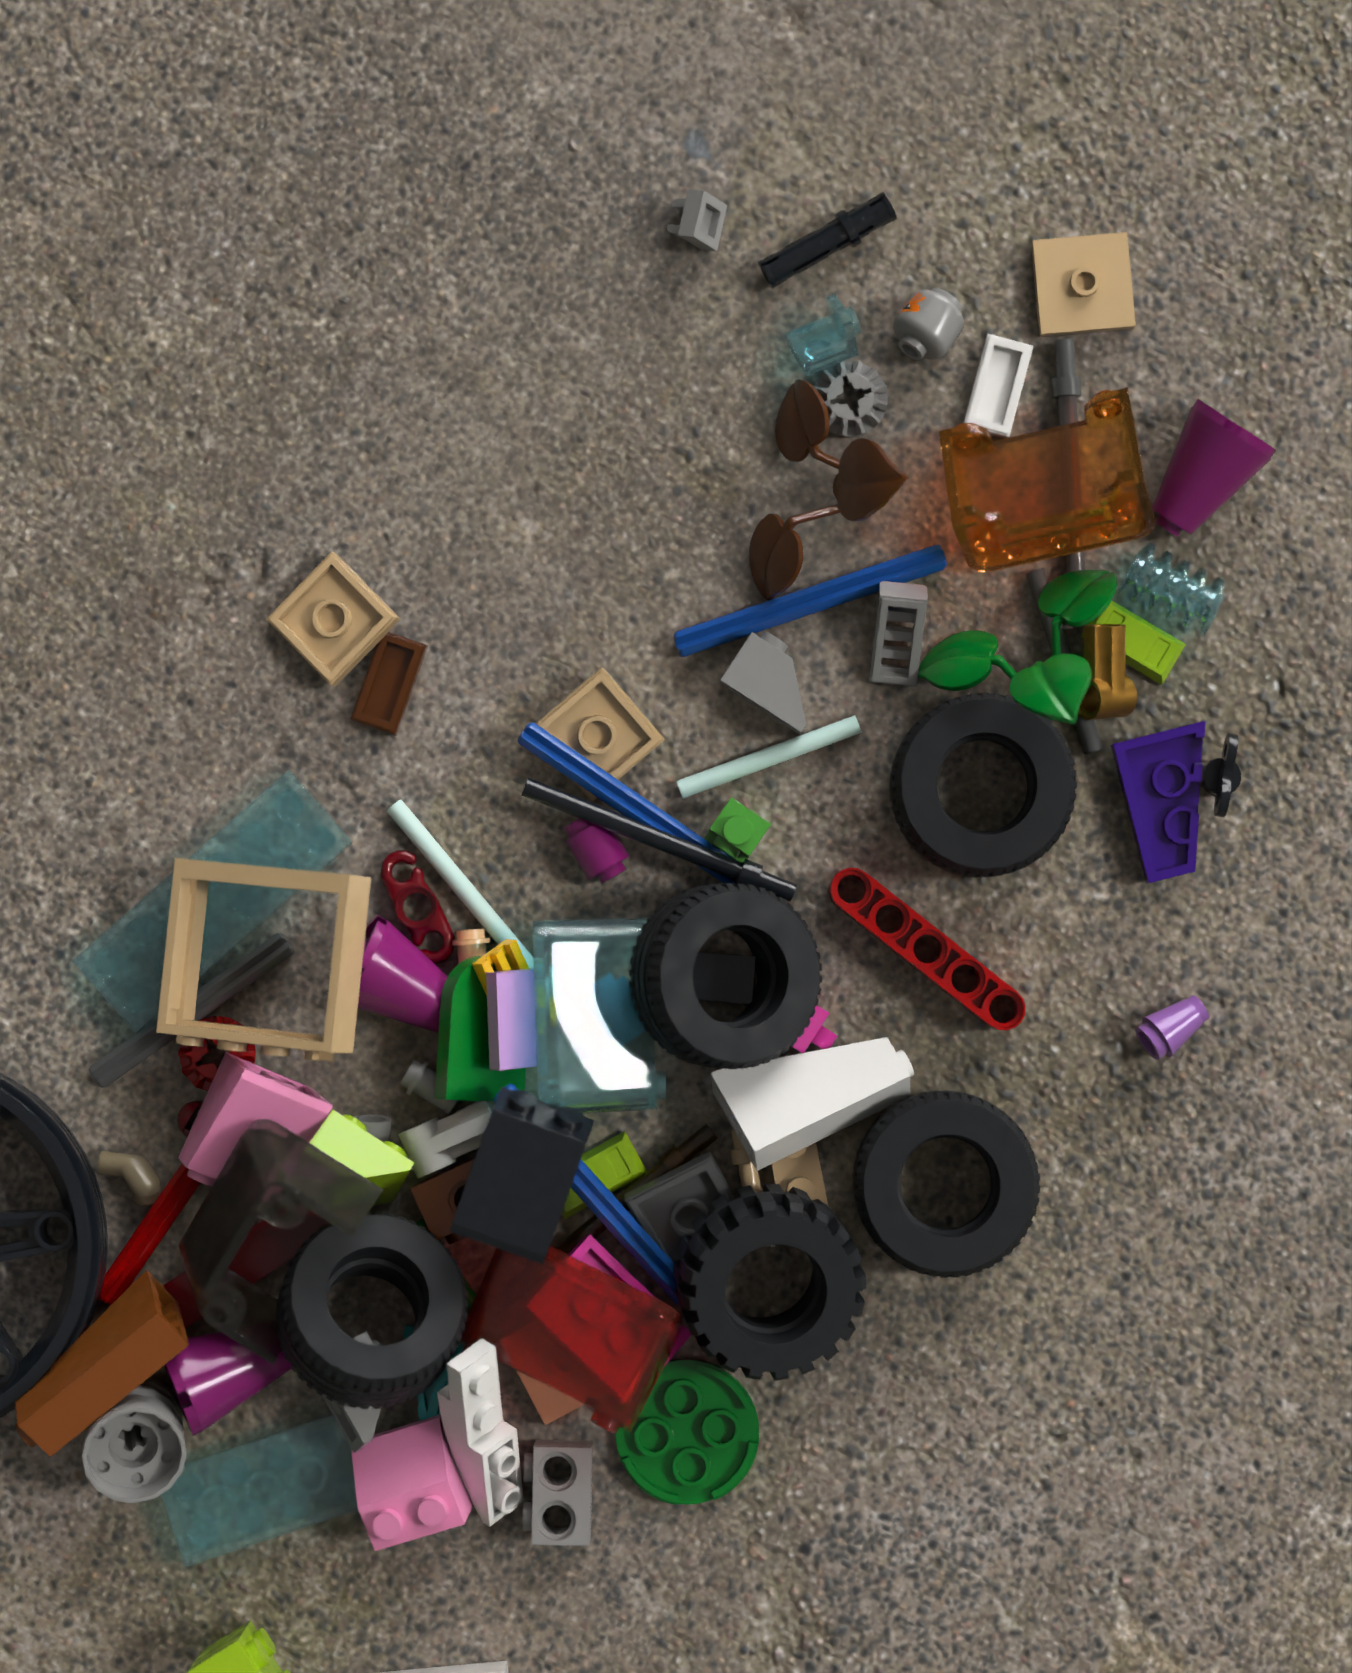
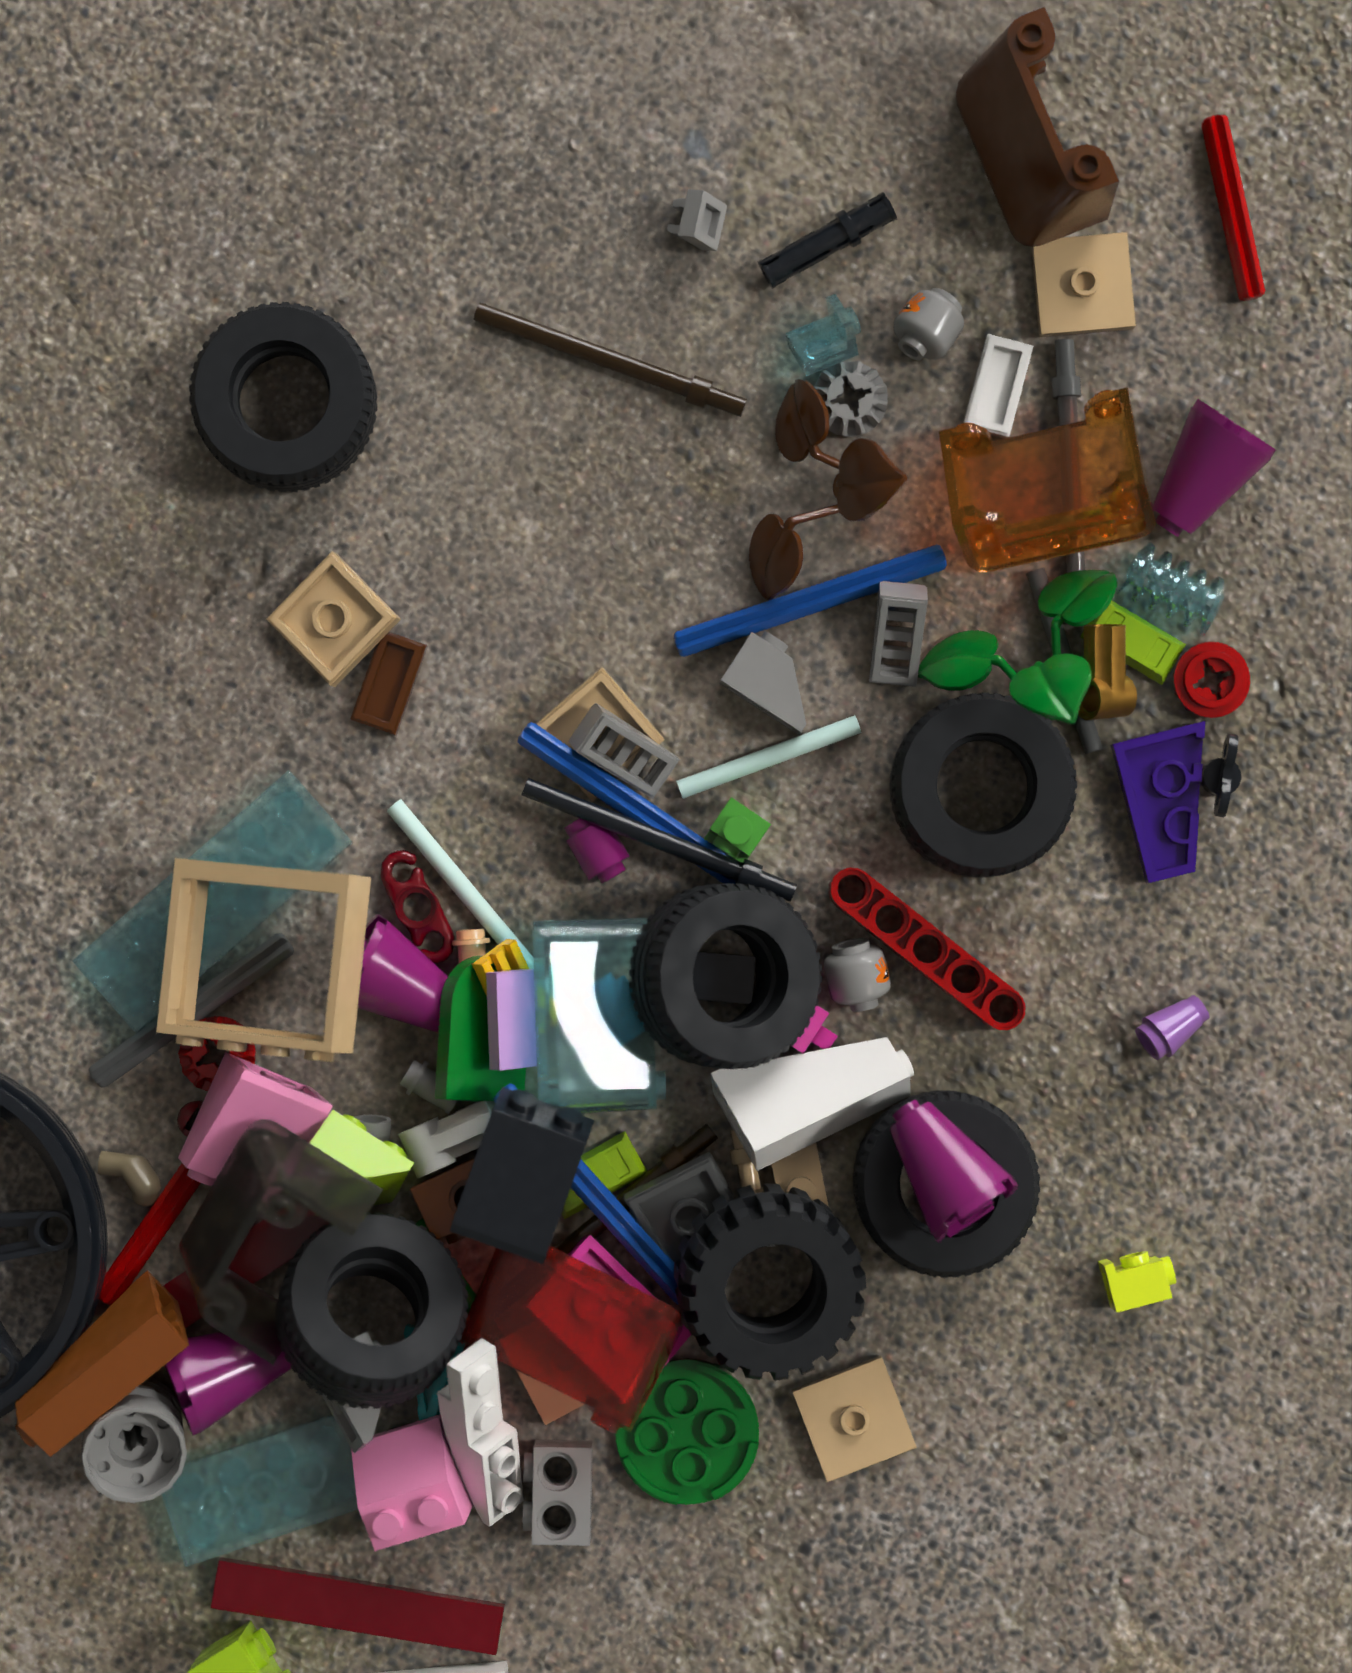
none -> black tyre [189,302,377,492]
none -> dark red tile [211,1557,505,1655]
none -> dark brown bar [474,302,747,417]
none -> light grey slope [569,703,680,799]
none -> tan plate [792,1355,917,1482]
none -> light grey head [824,938,891,1012]
none -> magenta cone [890,1100,1018,1242]
none -> reddish brown windscreen [956,7,1119,247]
none -> neon yellow brick [1098,1251,1177,1313]
none -> red gear [1173,642,1250,718]
none -> red axle [1201,114,1265,301]

